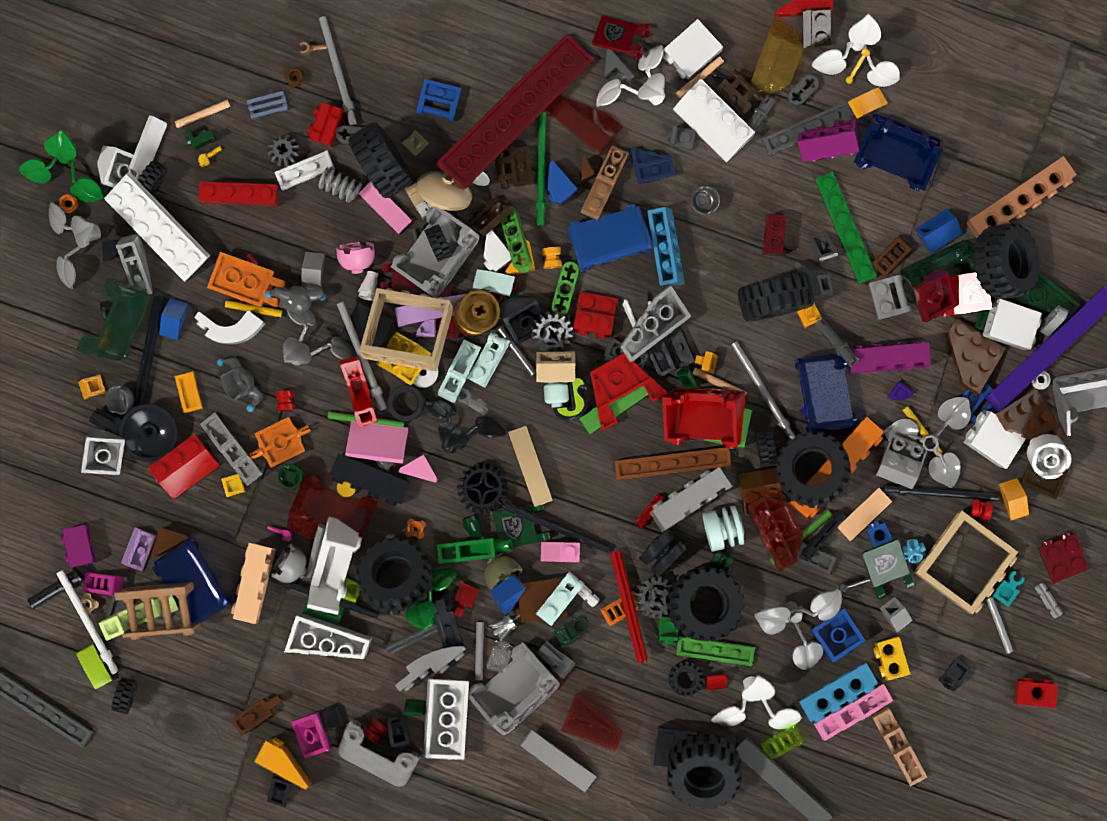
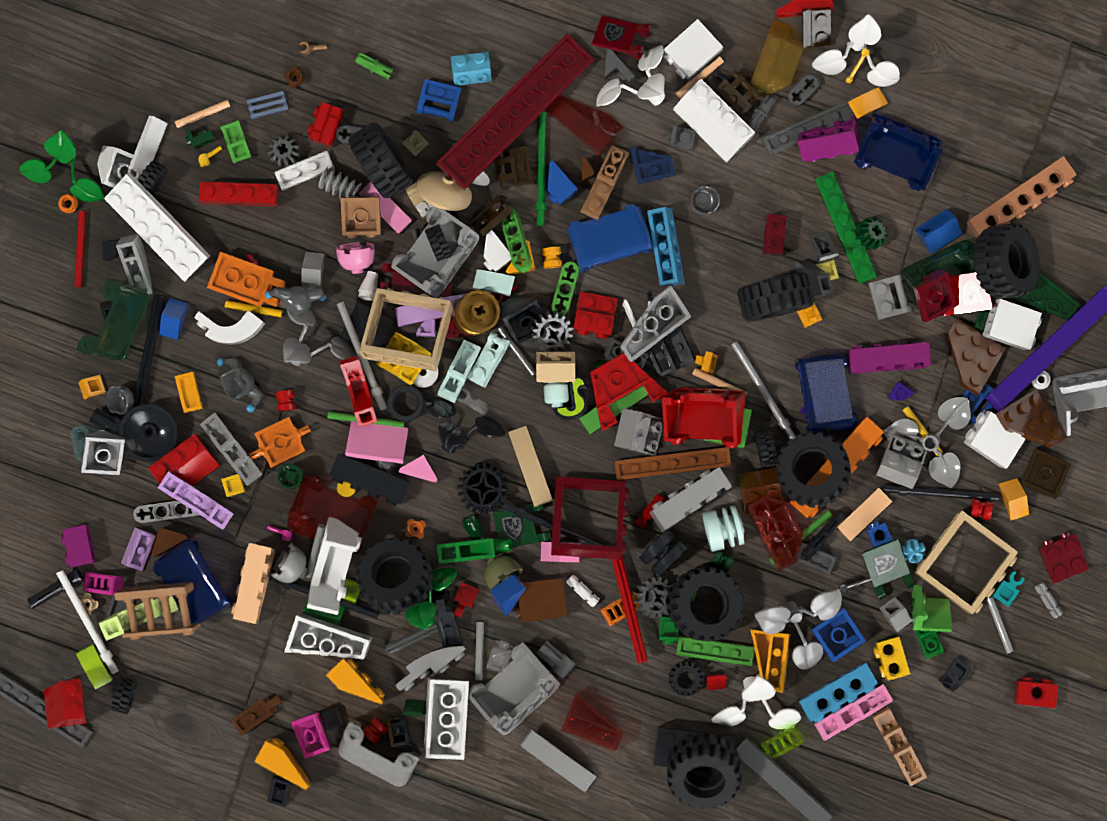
light grey plant [49,202,101,289] -> none
light grey bar [319,16,357,126] -> none
flat silver piece [489,614,517,642] -> none
light aqua plate [536,571,585,626] -> none
clear green piece [552,617,589,649] -> none
dark green slope [677,366,699,389] -> none
dark grey pin [815,318,859,367] -> none
reddish brown slope [871,235,912,277] -> none
white brick [1027,434,1071,479] -> none
light grey beam [1039,305,1068,336] -> none
none -> red slope [44,679,87,729]
none -> clear light blue plate [70,425,91,463]
none -> red bar [74,211,86,288]
none -> light grey beam [133,501,200,523]
none -> lavender slope [158,472,233,530]
none -> bright green slope [221,120,251,163]
none -> light orange slope [326,658,385,704]
none -> medium nougat plate [340,196,382,238]
none -> bright green axle [356,53,394,80]
none -> medium azure bracket [451,52,492,86]
none -> dark red window [551,477,629,560]
none -> light grey slope [614,409,664,456]
none -> light orange wedge [750,629,791,693]
none -> light yellow tile [815,260,839,281]
none -> dark green gear [855,217,889,250]
none -> bright green bracket [910,585,952,632]
none -> green slope [912,623,944,660]

